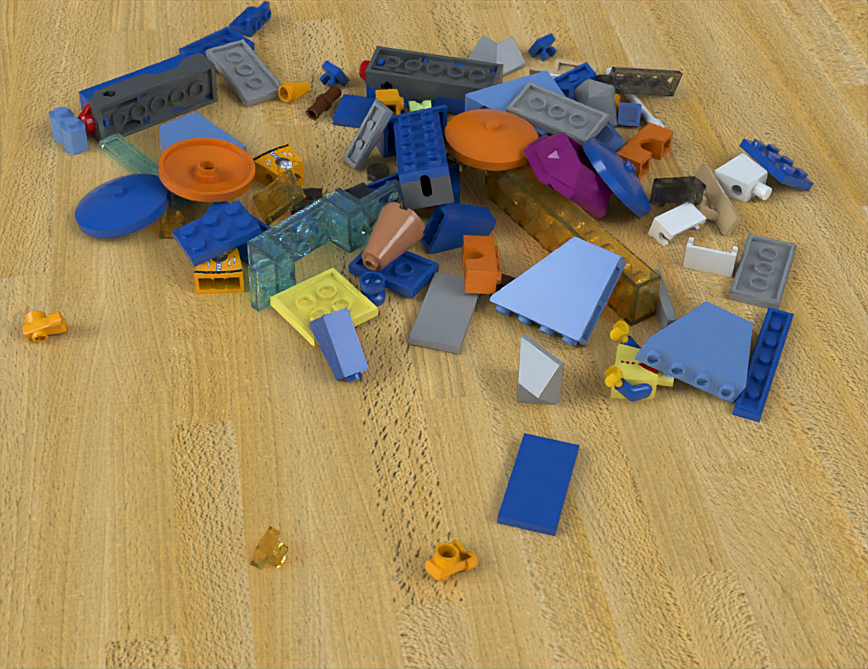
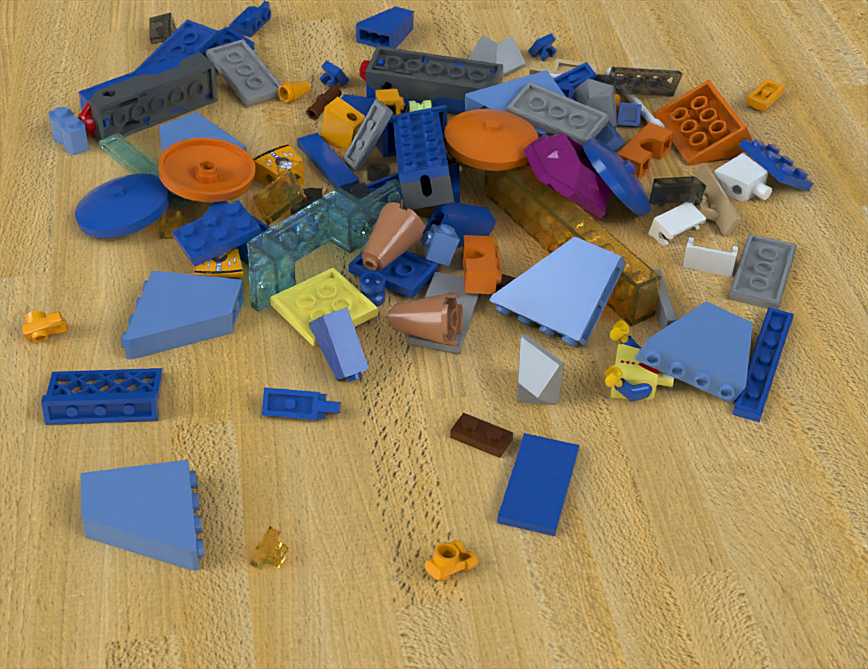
none -> blue fence [41,368,163,425]
none -> medium blue slope [81,460,205,571]
none -> medium blue slope [121,271,244,360]
none -> blue tile [135,19,220,71]
none -> clear smoke hinge [149,13,177,44]
none -> blue hinge [262,387,341,420]
none -> blue tile [297,133,359,193]
none -> light orange torso [321,97,365,151]
none -> blue slope [356,6,414,49]
none -> nougat cone [387,292,463,346]
none -> medium blue brick [422,224,460,266]
none -> reddish brown plate [450,413,513,458]
none -> orange slope [652,80,753,166]
none -> light orange plate [745,79,785,112]

